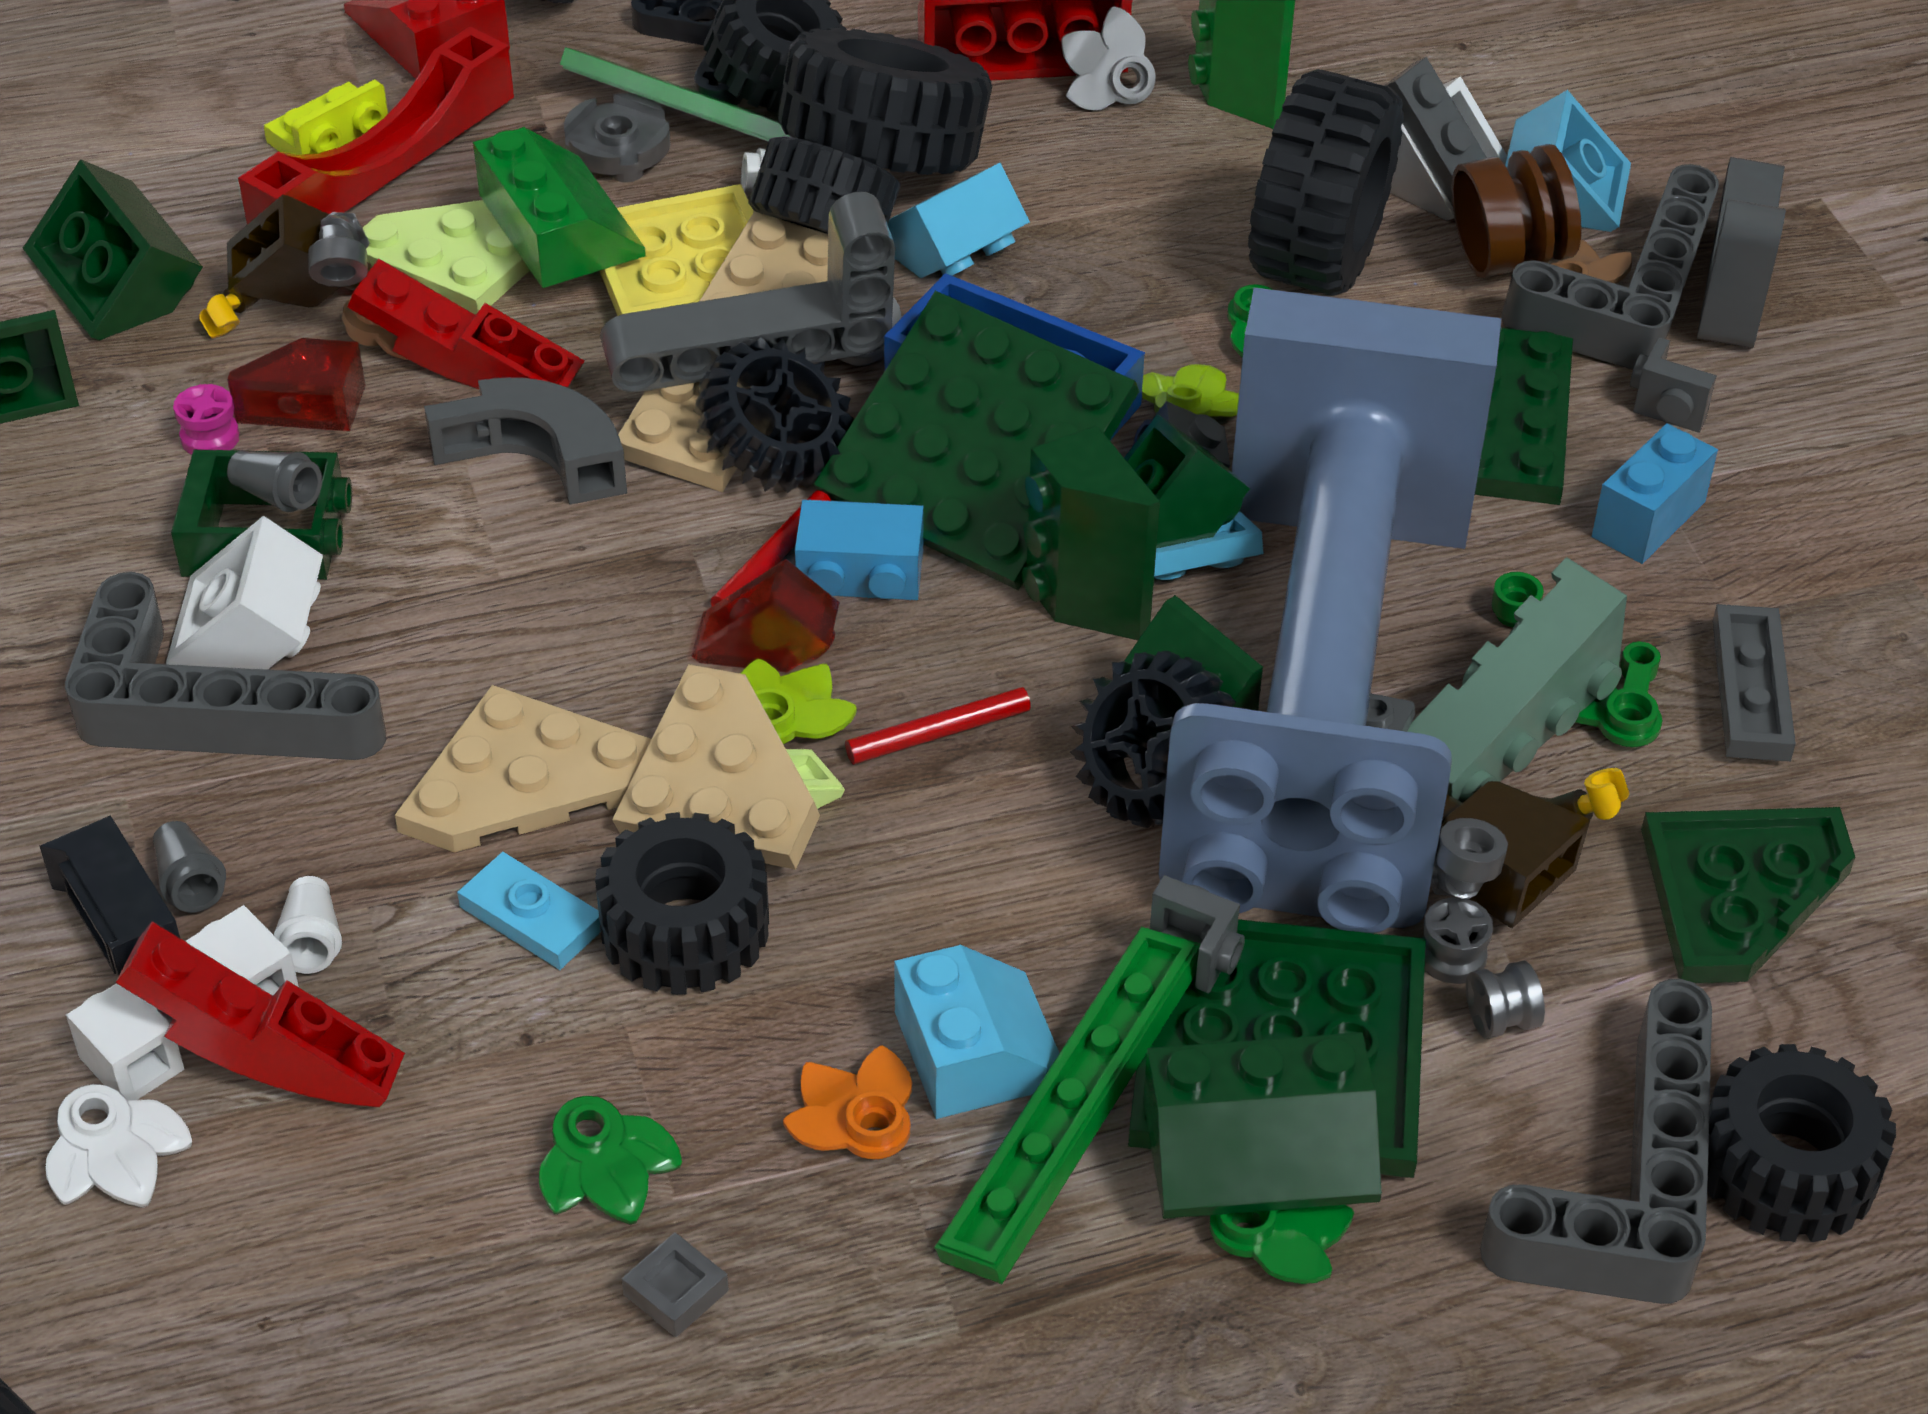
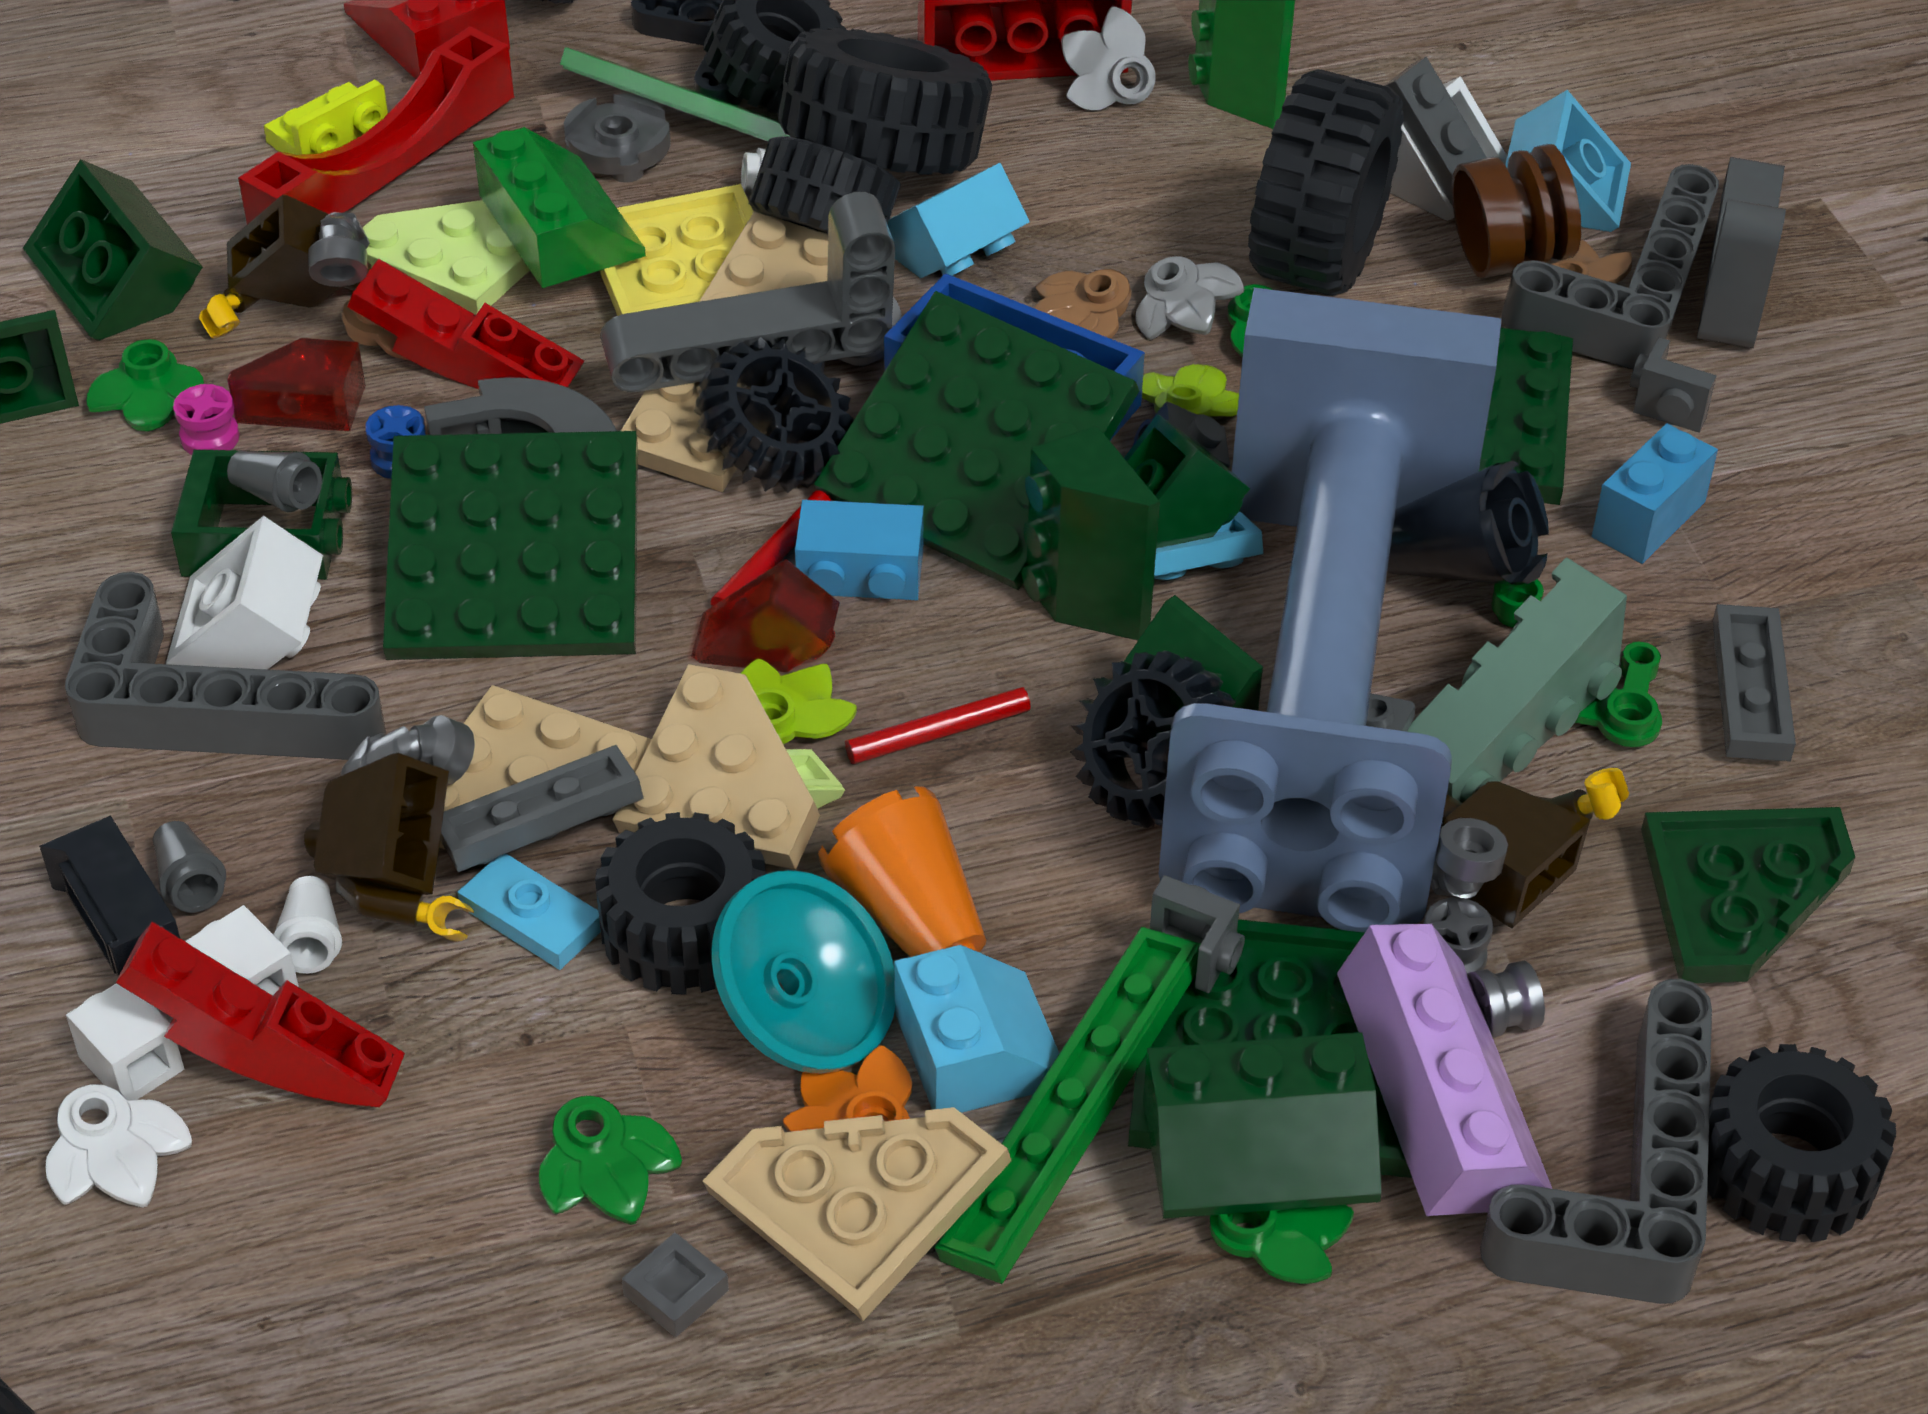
none -> green plate [86,339,204,432]
none -> dark brown torso [304,715,475,942]
none -> blue wheel [365,405,426,479]
none -> dark green plate [383,431,638,660]
none -> dark grey plate [440,745,644,872]
none -> tan plate [703,1107,1011,1321]
none -> teal dish [712,870,896,1073]
none -> orange cone [818,786,986,957]
none -> medium nougat plate [1034,269,1131,339]
none -> light grey plate [1136,256,1245,340]
none -> lavender slope [1337,924,1552,1216]
none -> black cone [1387,461,1549,585]

